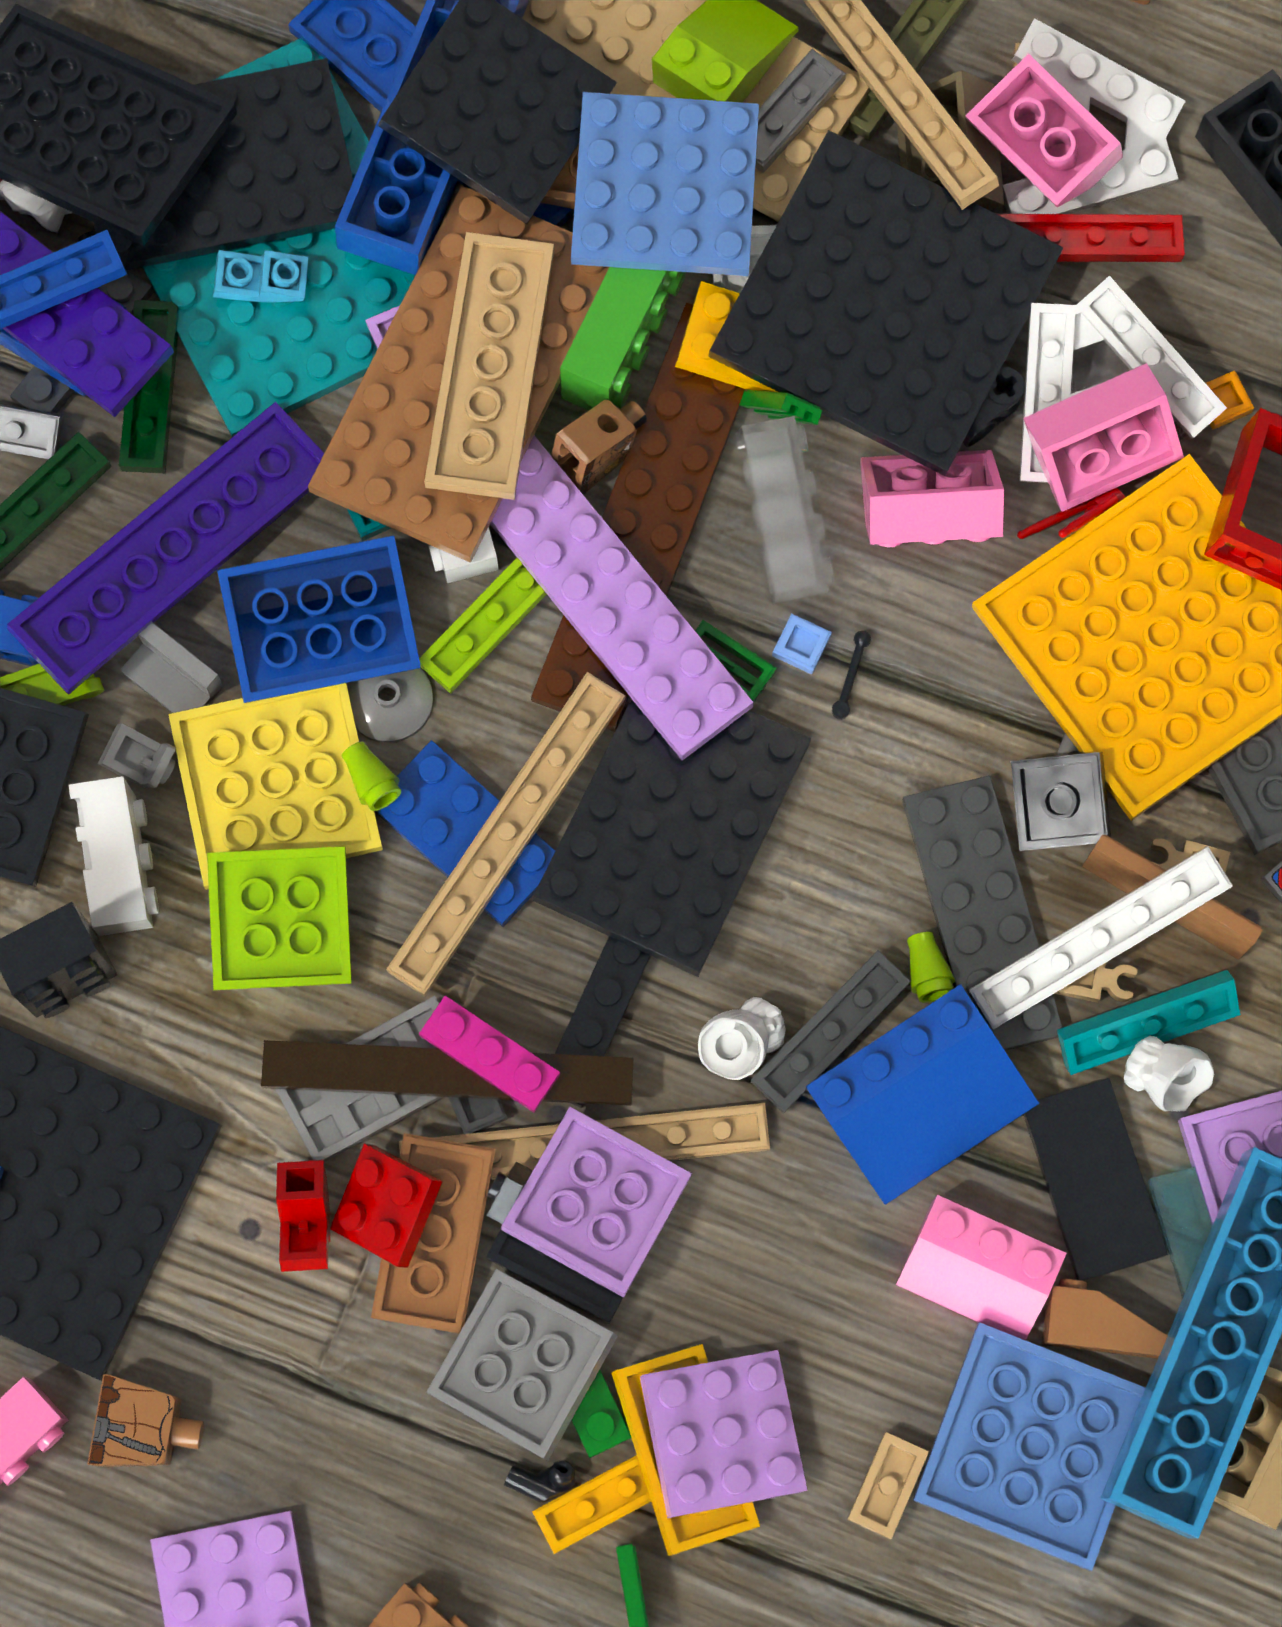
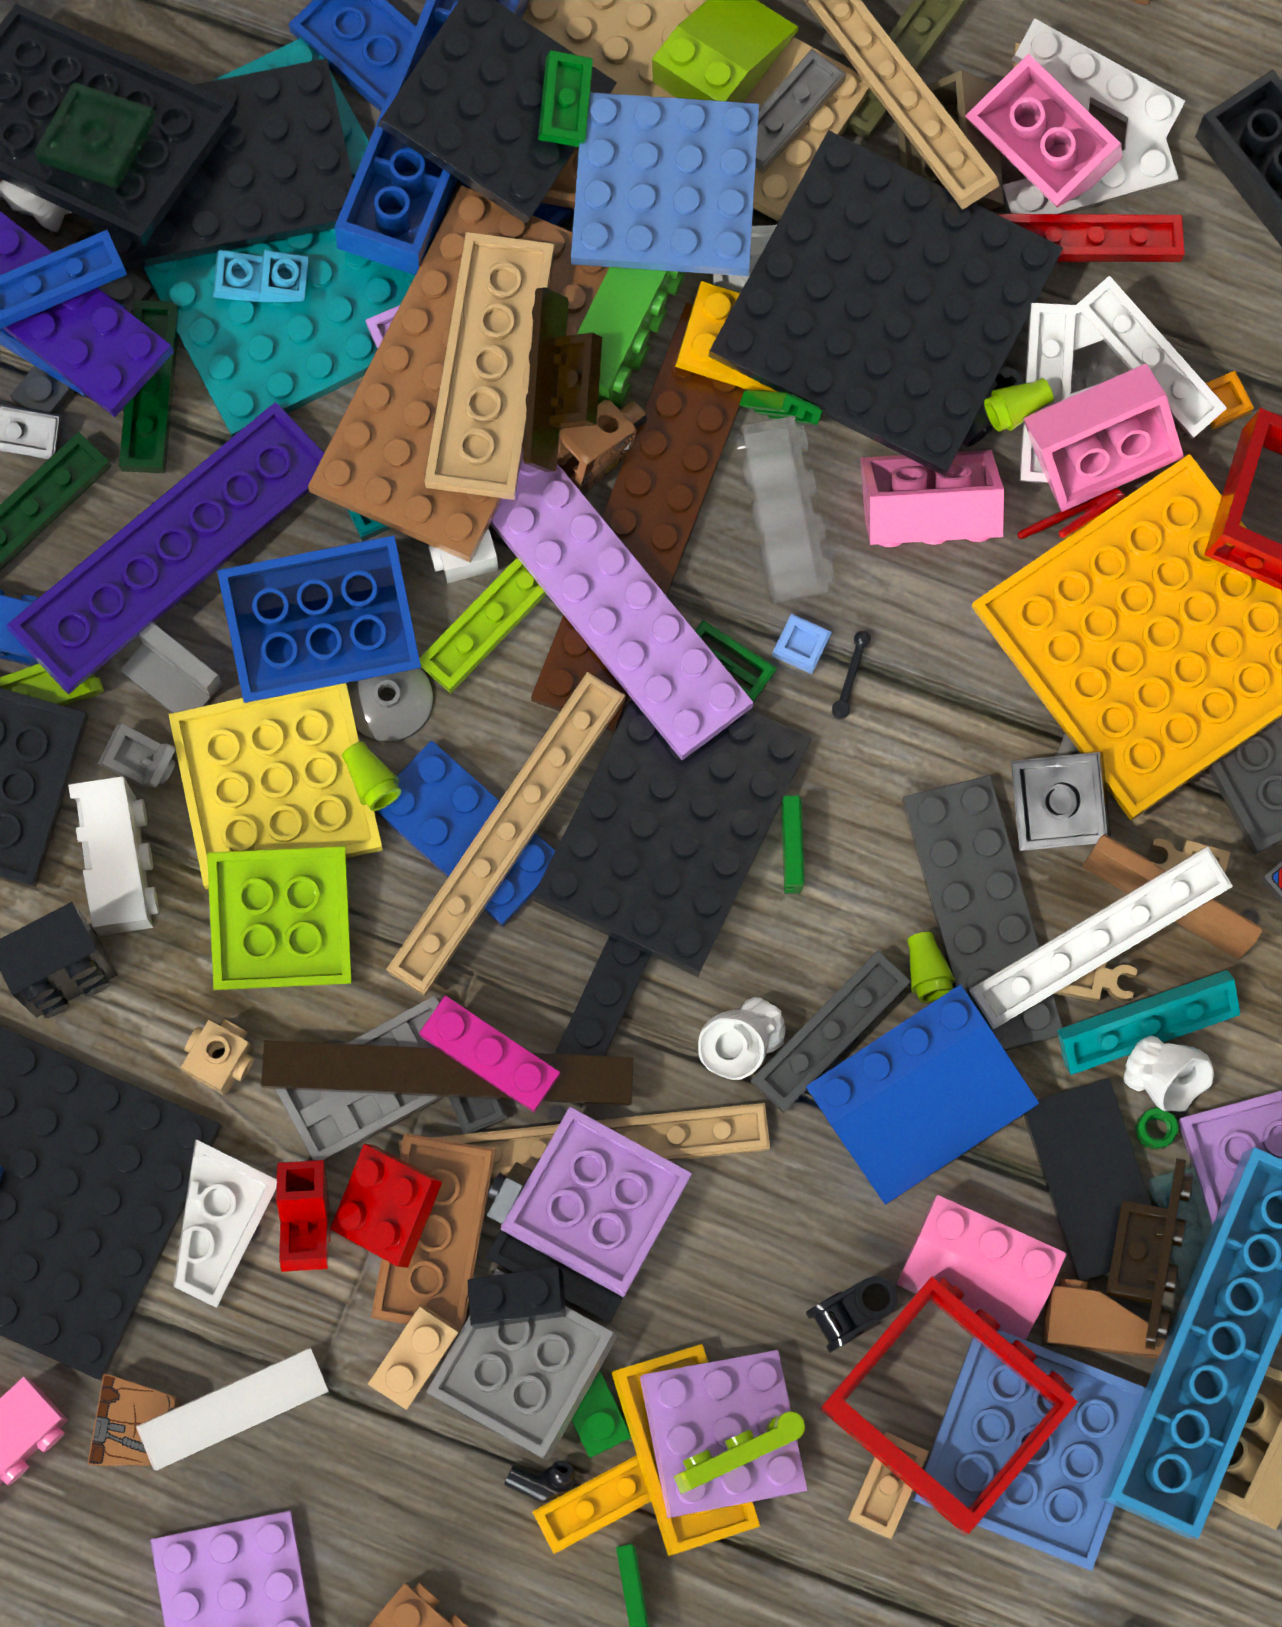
none -> clear green plate [34,82,156,188]
none -> white tile [136,1348,329,1470]
none -> white wing [173,1140,277,1308]
none -> tan brick [180,1019,255,1096]
none -> tan plate [368,1304,460,1410]
none -> black plate [467,1266,566,1329]
none -> dark brown bracket [522,287,603,472]
none -> green plate [538,50,593,147]
none -> lime plate [673,1412,805,1494]
none -> green tile [781,796,804,894]
none -> black piece [805,1276,897,1353]
none -> red window [820,1276,1078,1535]
none -> lime cone [984,378,1054,432]
none -> dark brown bracket [1106,1158,1193,1350]
none -> green axle [1135,1107,1179,1151]

